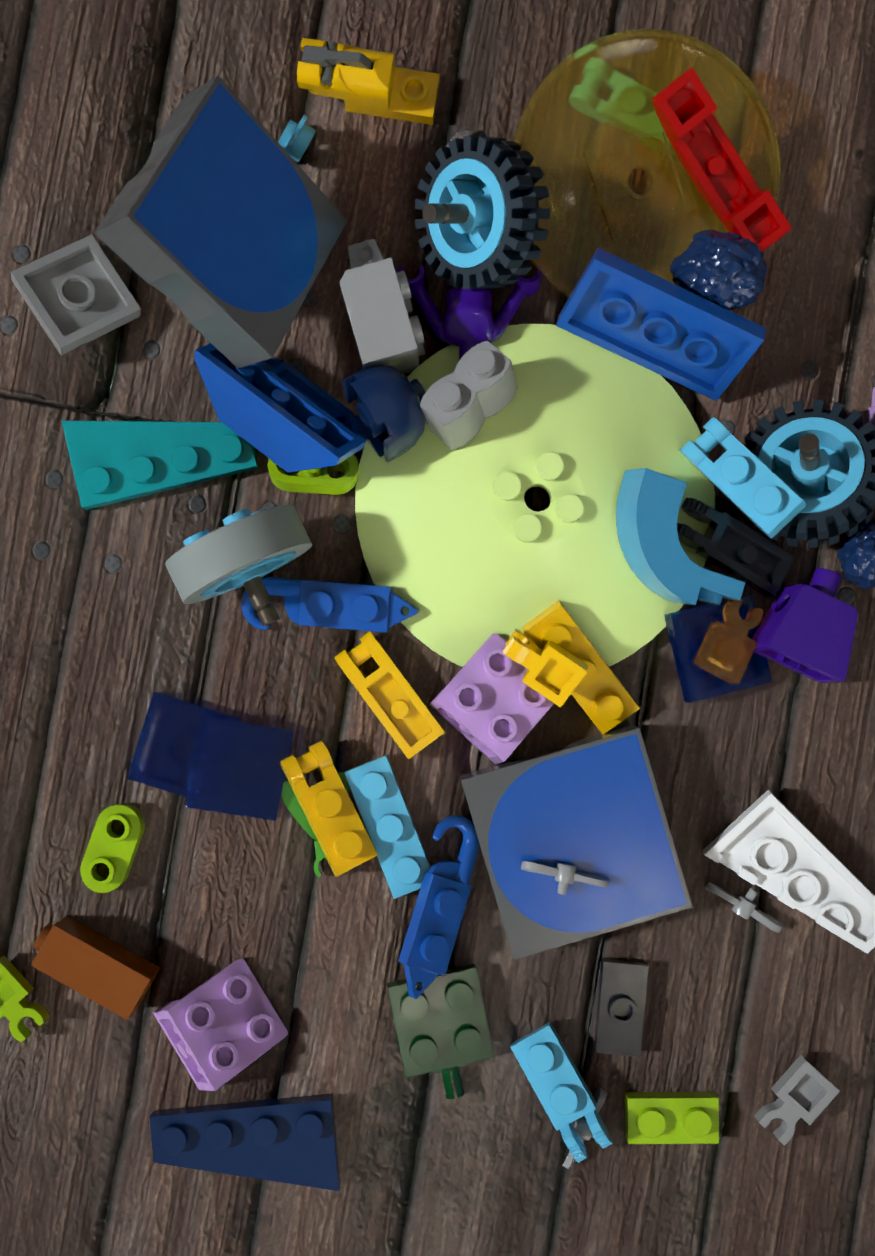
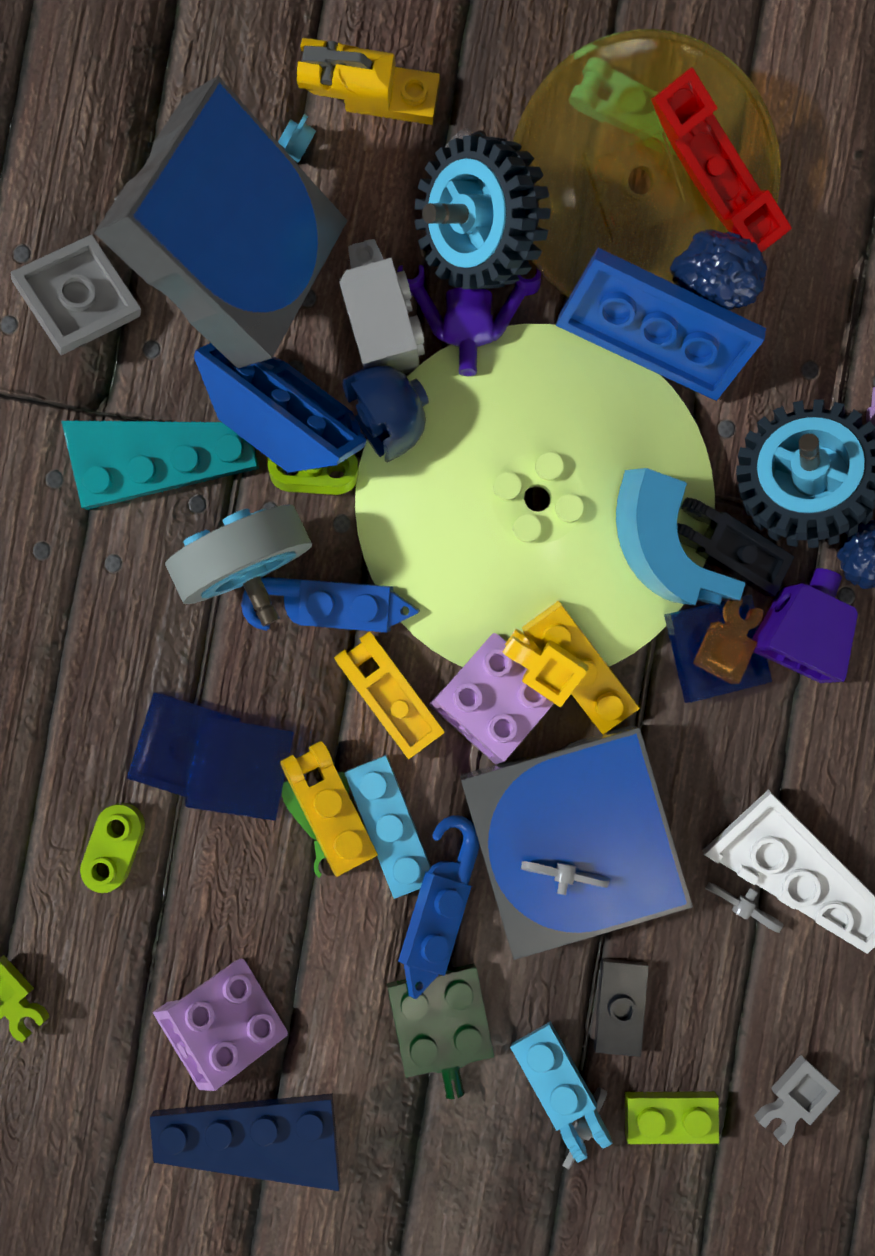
dark orange brick [30,915,160,1020] -> none
light grey brick [420,341,517,450] -> none
medium azure plate [680,417,806,539] -> none

